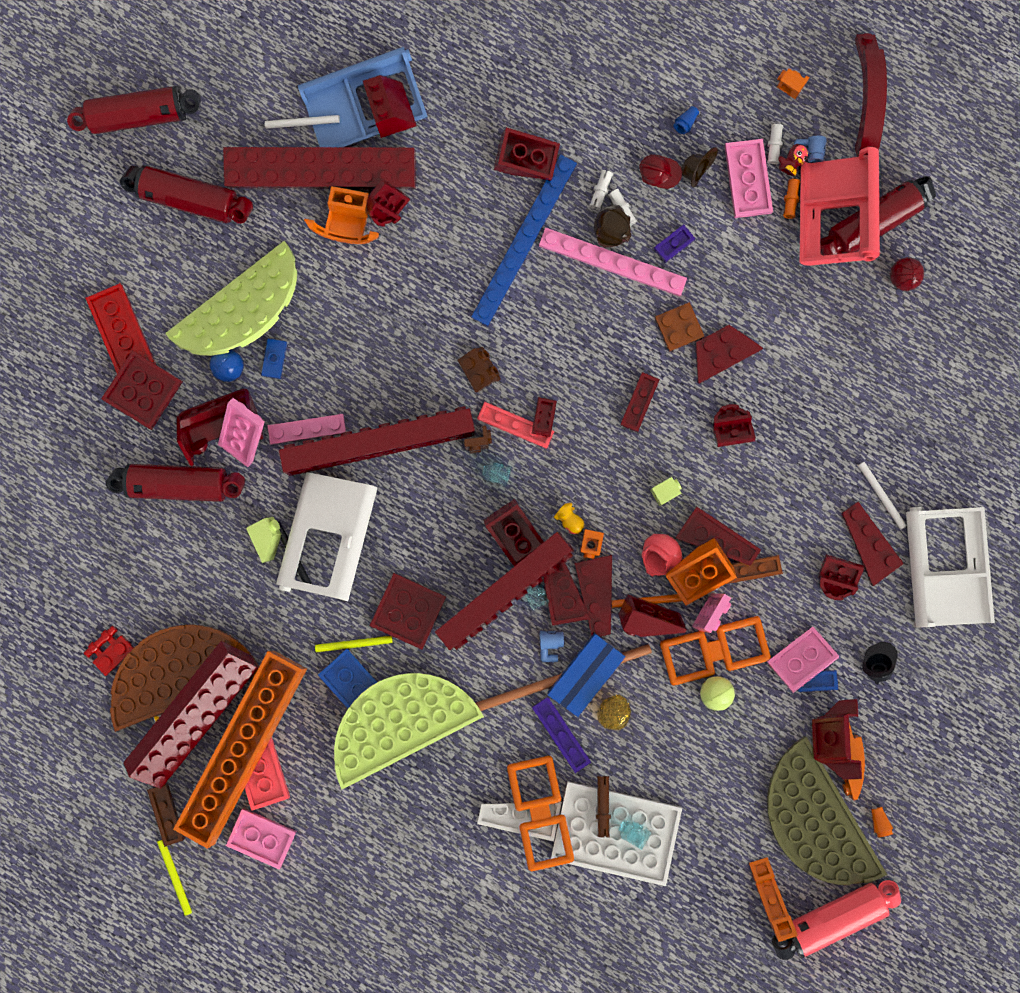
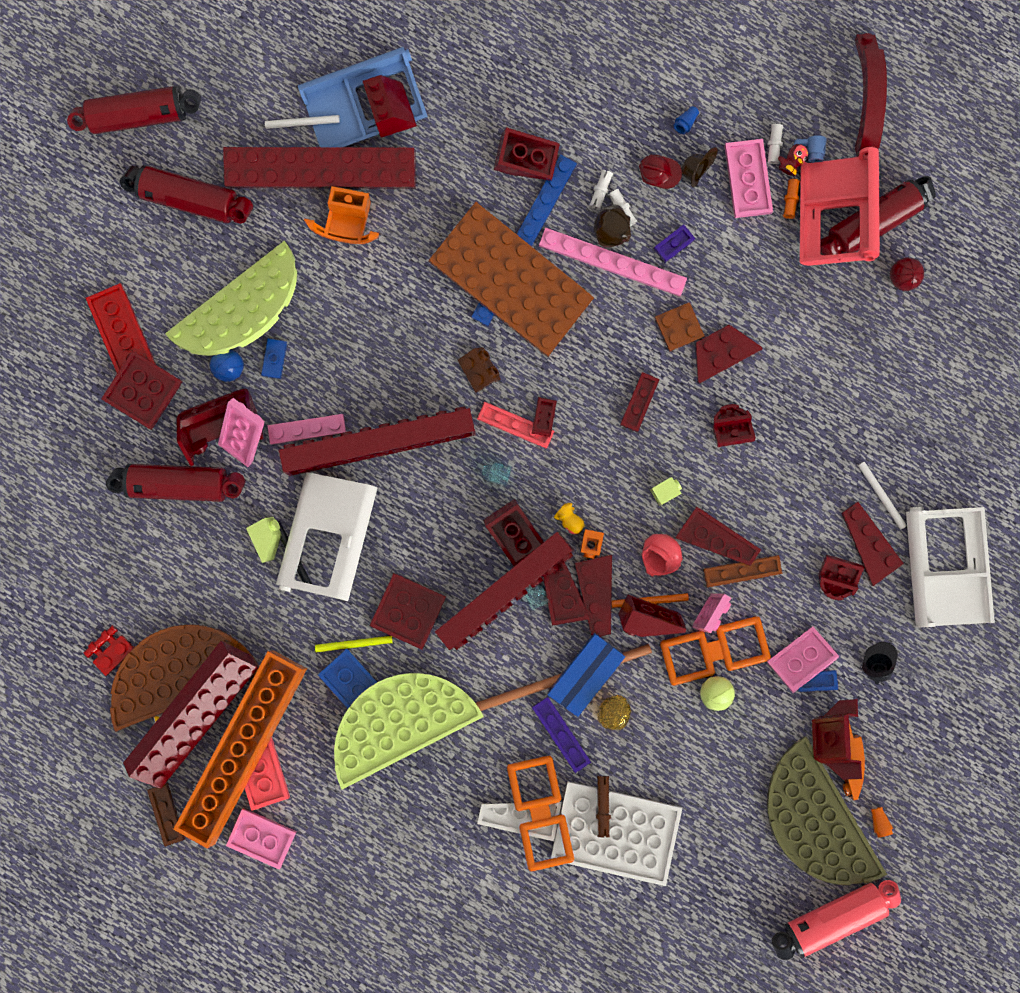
neon yellow bar [157,840,192,916] -> none
dark red slope [367,180,410,227] -> none
reddish brown bracket [464,425,492,454] -> none
medium blue piece [539,631,564,662] -> none
clear light blue brick [619,820,652,850] -> none
orange slope [665,538,737,605] -> none
orange slope [749,857,798,942] -> none
orange brick [777,68,810,99] -> none
none -> dark orange plate [428,202,594,357]

